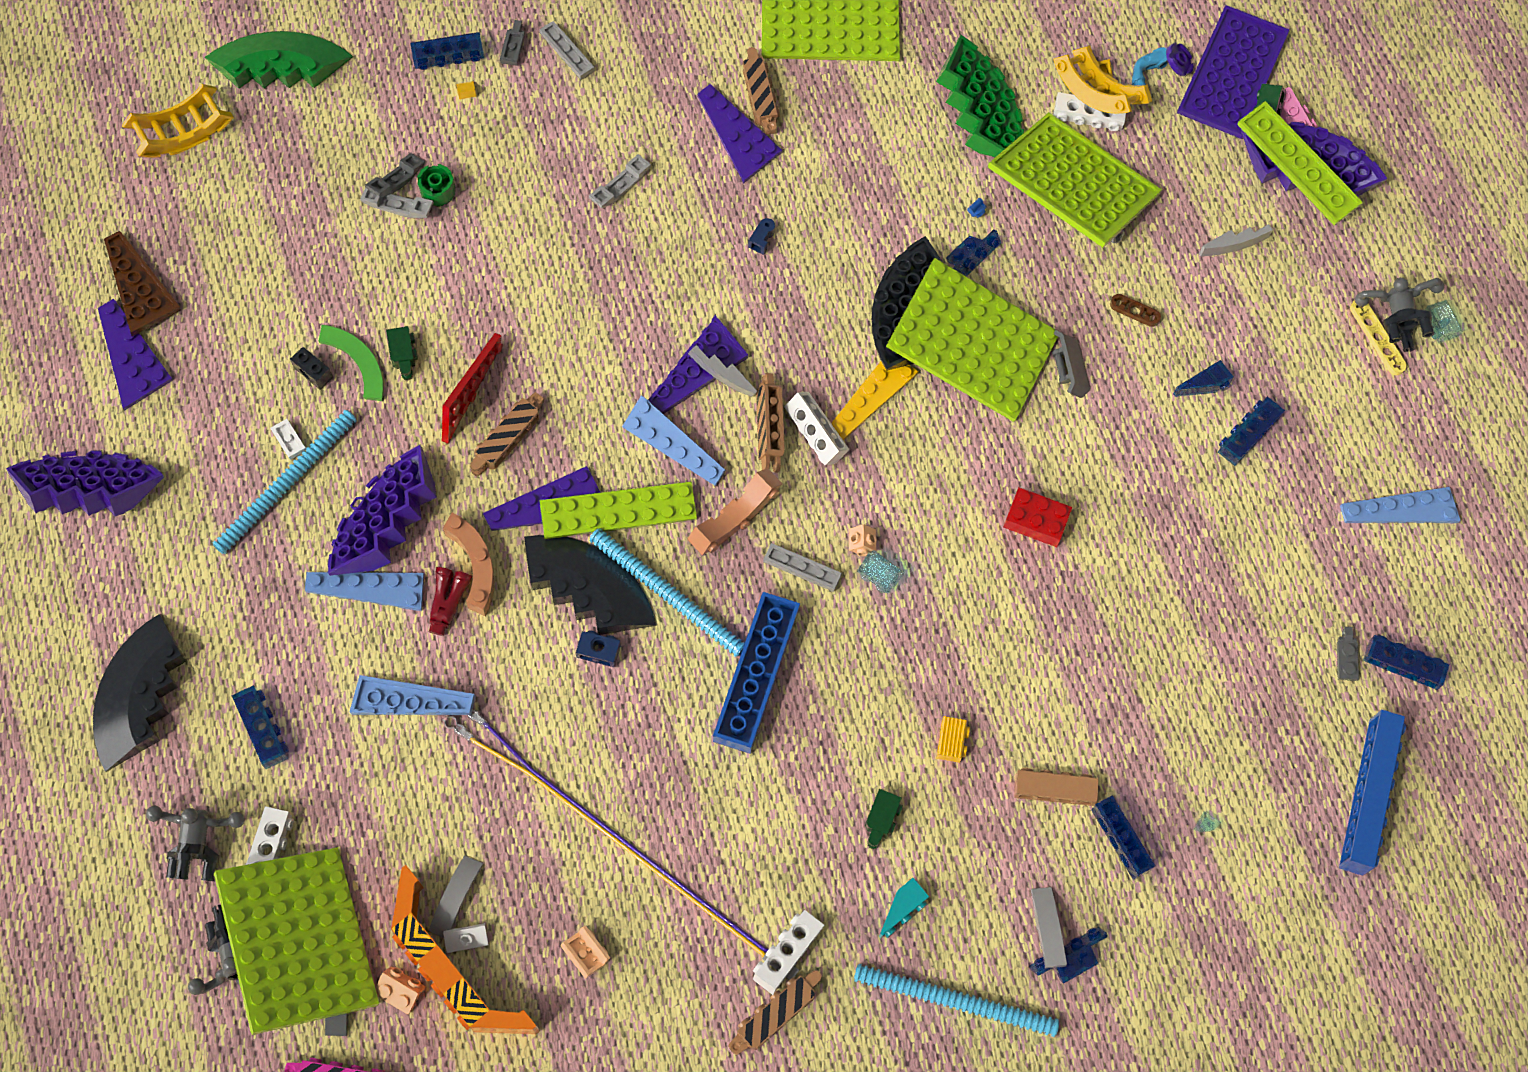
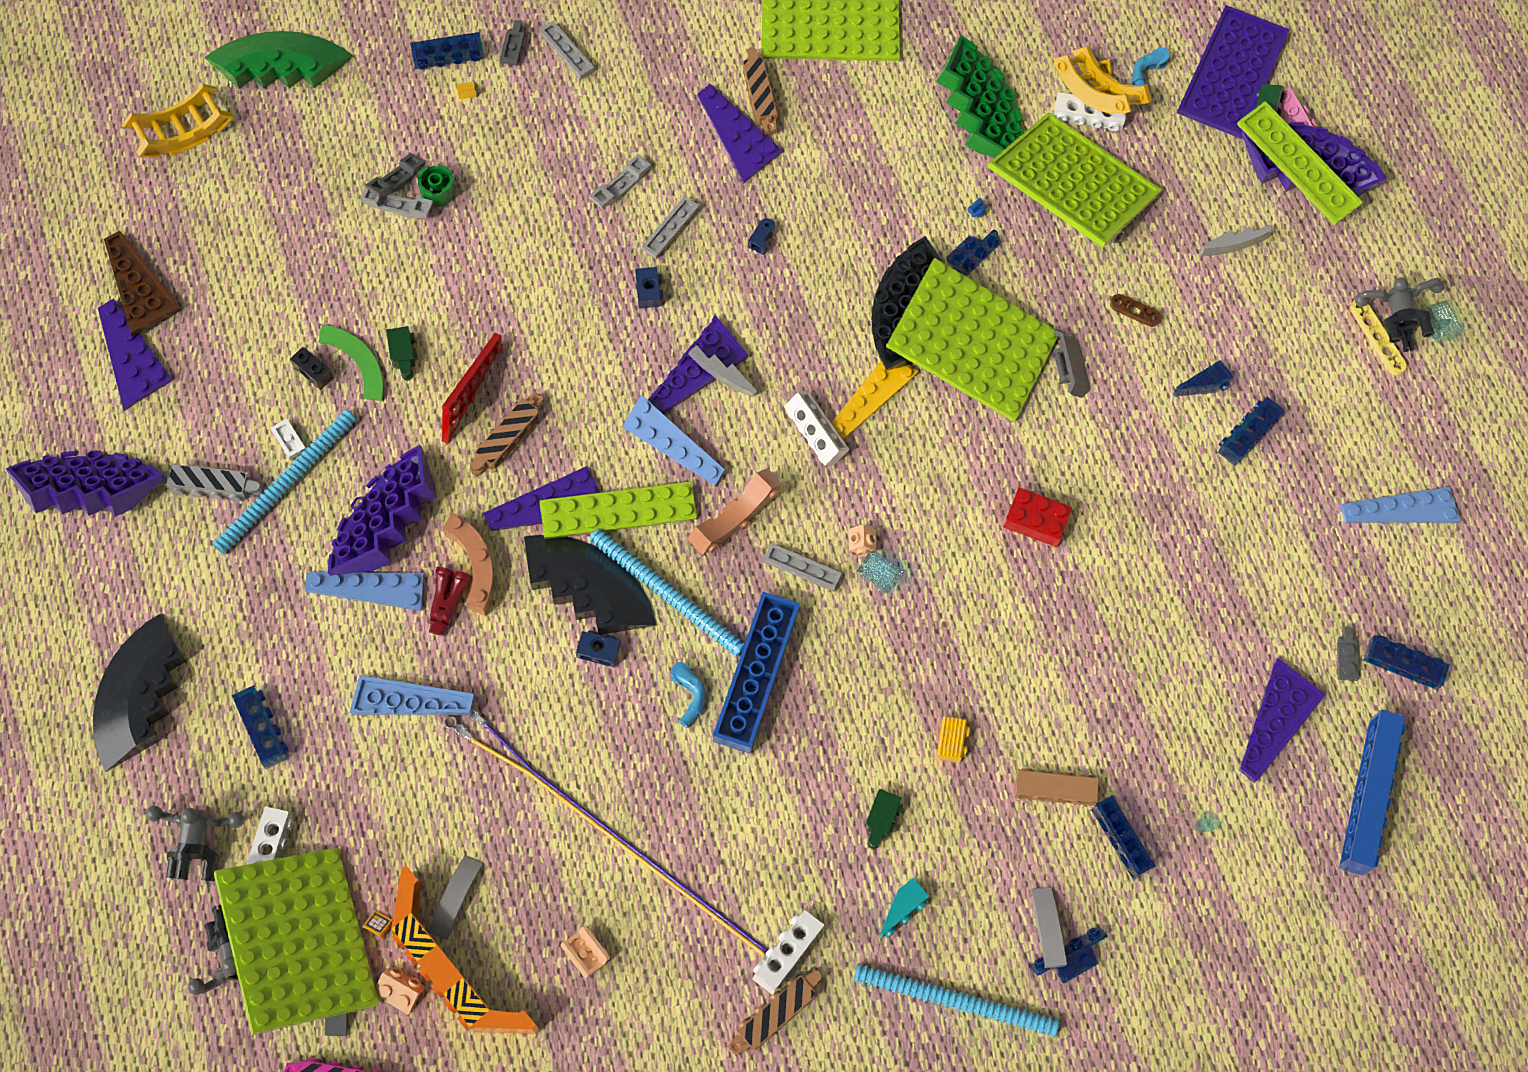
white plate [443,923,488,953] -> none
medium nougat hinge [756,373,785,473] -> none
dark purple tile [1166,42,1194,76] -> none
none -> light grey hinge [157,464,263,502]
none -> slope [363,910,393,938]
none -> dark blue brick [635,267,664,309]
none -> light grey plate [642,196,699,259]
none -> dark azure piece [671,662,706,728]
none -> dark purple wing [1239,657,1325,783]

